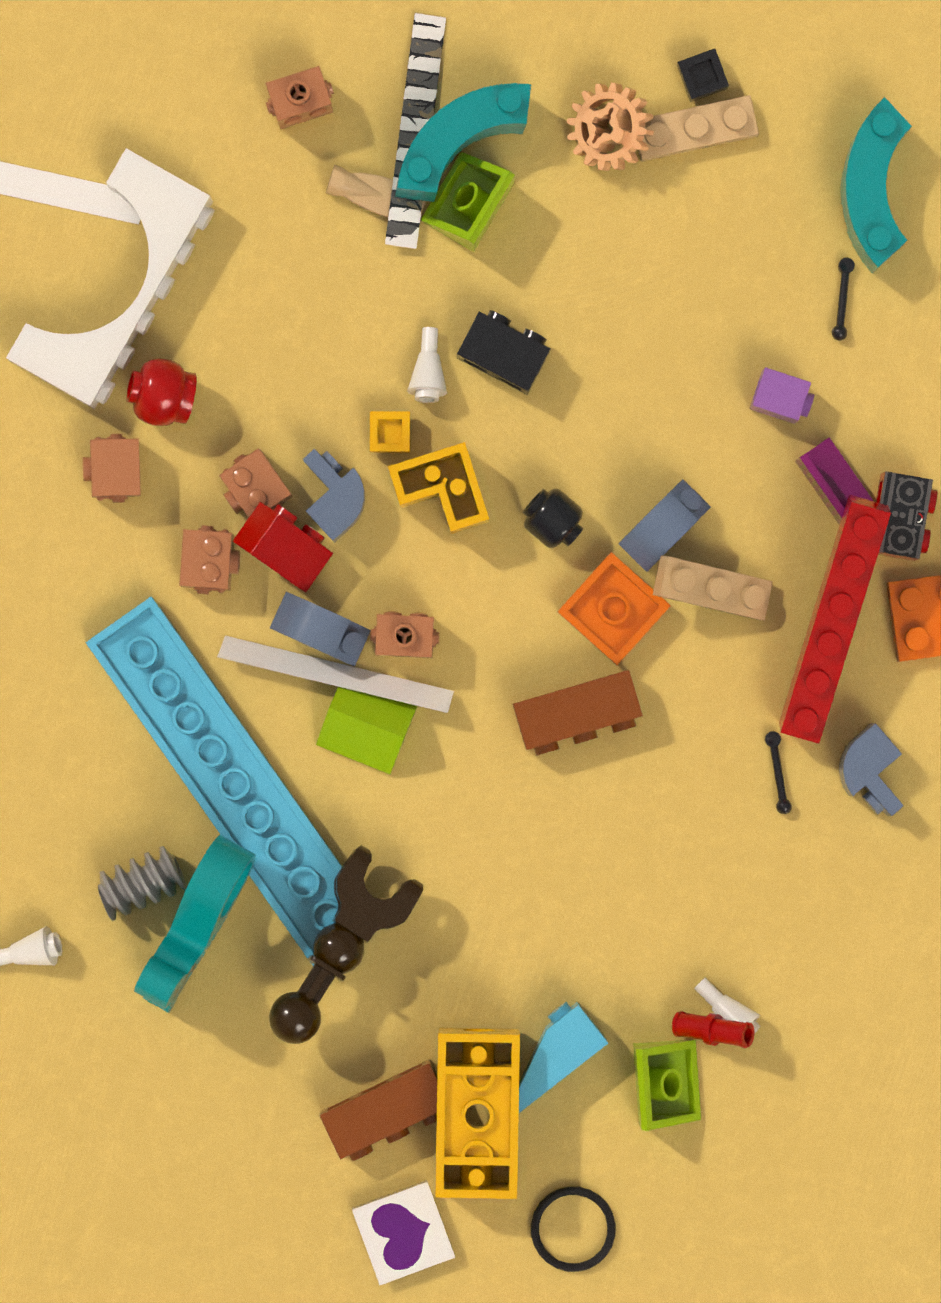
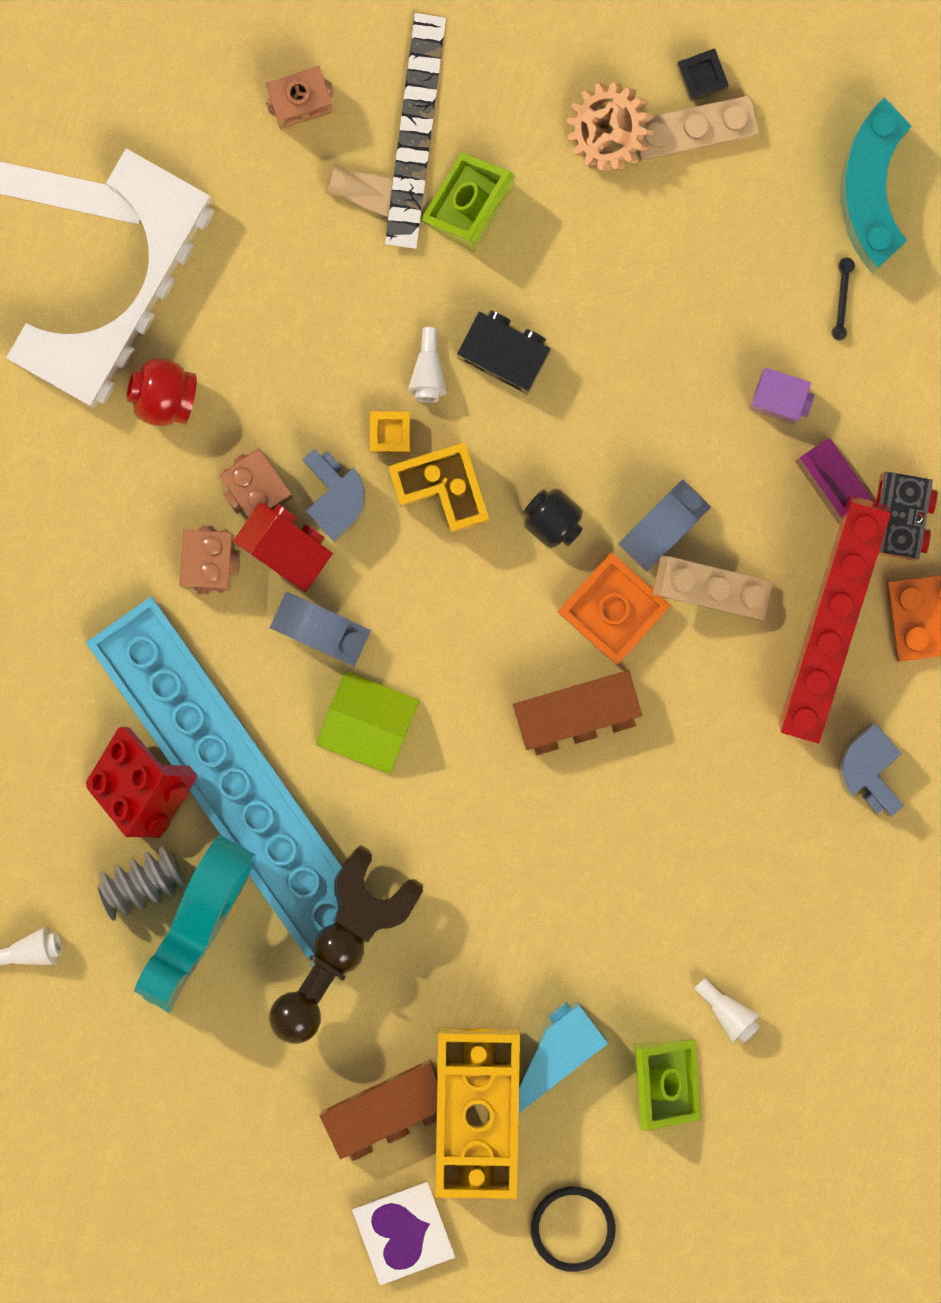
nougat head [83,434,141,503] -> none
white sticker [217,636,454,713] -> none
nougat head [370,611,439,658] -> none
teal brick [394,83,531,202] -> none
red pin [672,1011,755,1048] -> none
black hinge [765,731,792,814] -> none
none -> red bracket [86,727,198,838]

